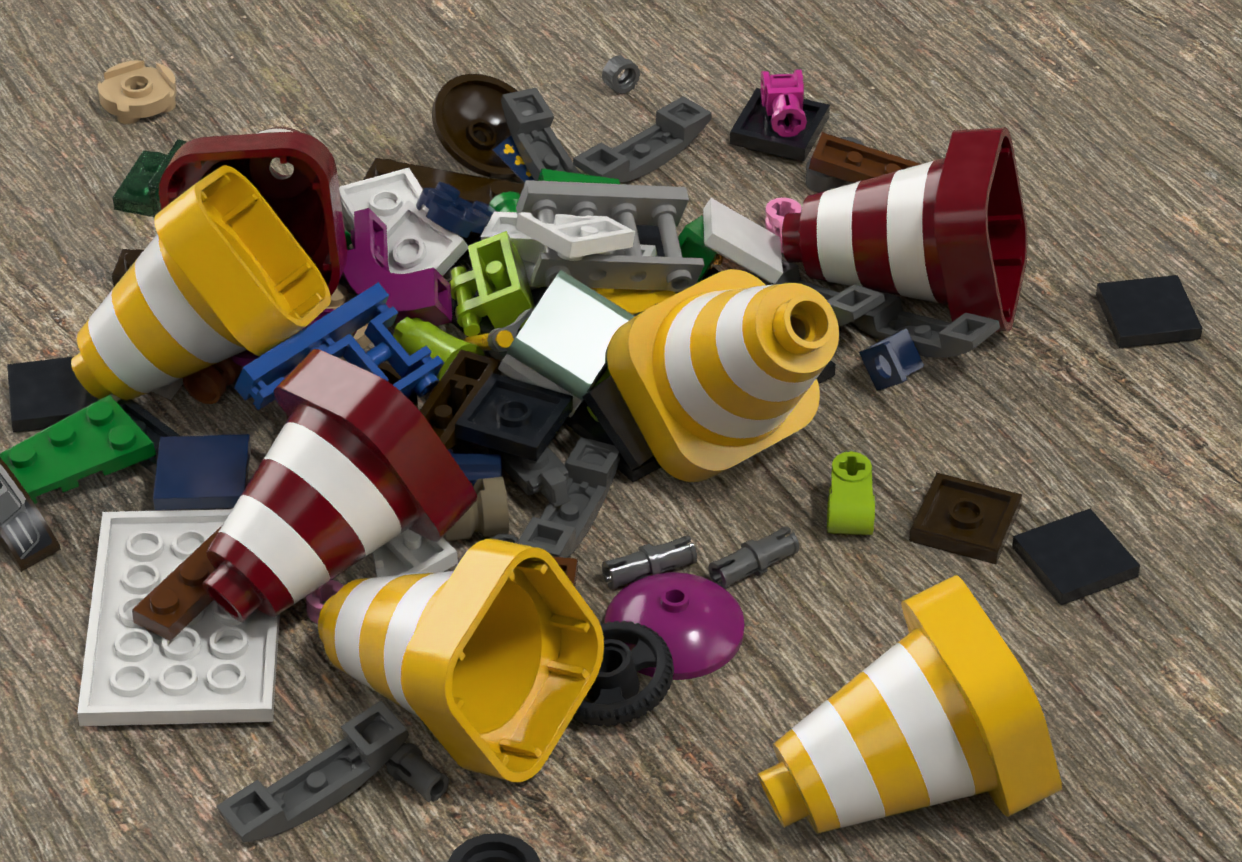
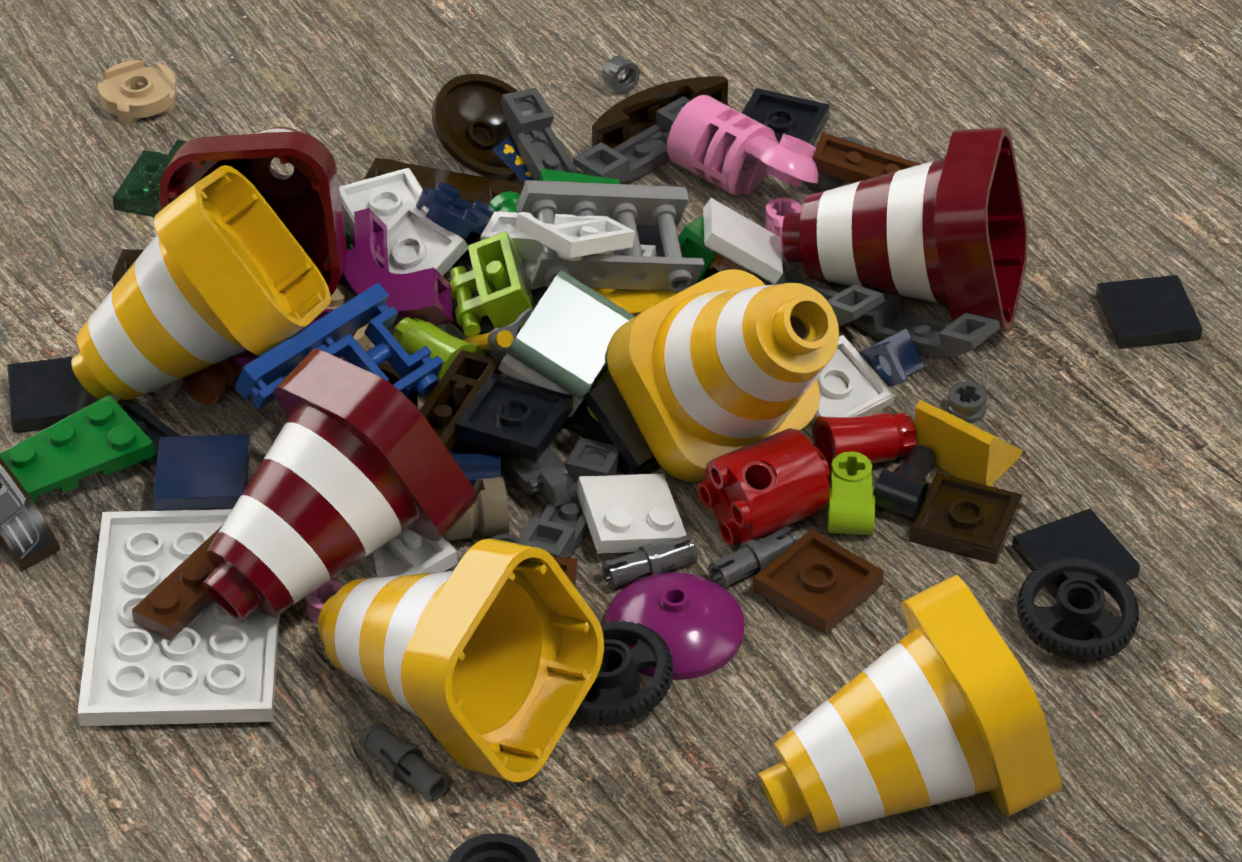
dark grey slope [216,701,409,843] -> none
dark pink connector [760,69,807,137] -> none
none -> white plate [575,474,687,554]
none -> dark brown slope [592,76,728,149]
none -> bright pink cylinder [667,95,818,195]
none -> red cylinder [698,428,830,546]
none -> reddish brown plate [753,529,884,634]
none -> white tile [811,335,896,424]
none -> red plant [812,413,917,478]
none -> black pin [873,445,935,520]
none -> yellow slope [914,400,1023,486]
none -> dark grey bush [947,381,988,423]
none -> black wheel [1017,558,1139,662]

